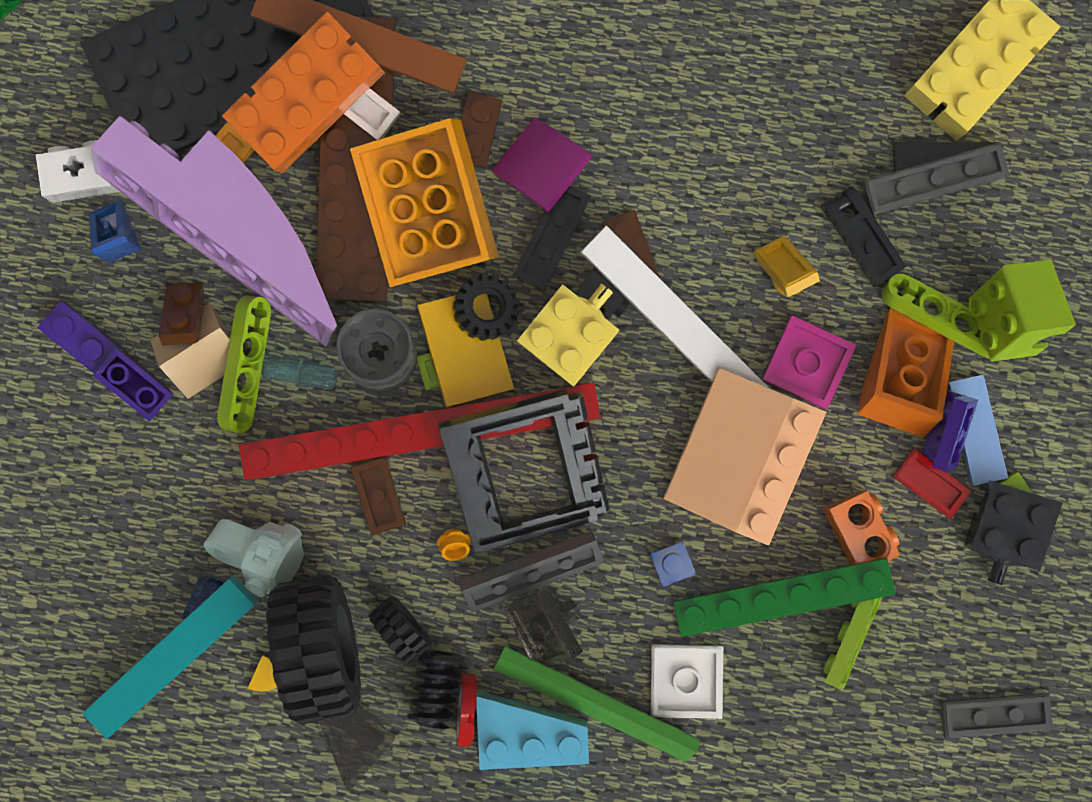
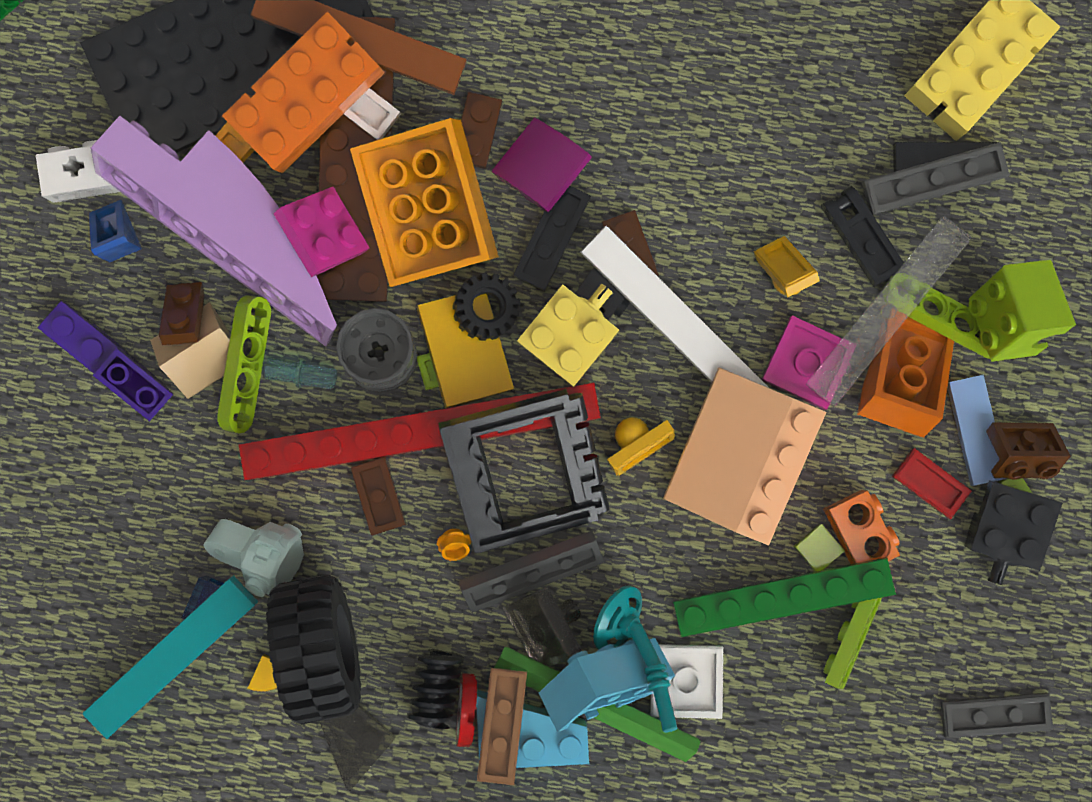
black tyre [368,596,432,665] -> none
plate [649,541,696,587] -> none
dark purple bracket [922,390,978,472] -> none
none -> dark pink plate [273,187,370,277]
none -> medium nougat tile [477,668,527,785]
none -> medium azure wedge [539,638,675,732]
none -> teal dish [593,585,678,733]
none -> yellow tile [607,417,675,476]
none -> lime tile [793,524,845,572]
none -> clear plate [805,215,973,407]
none -> reddish brown bracket [986,422,1071,480]

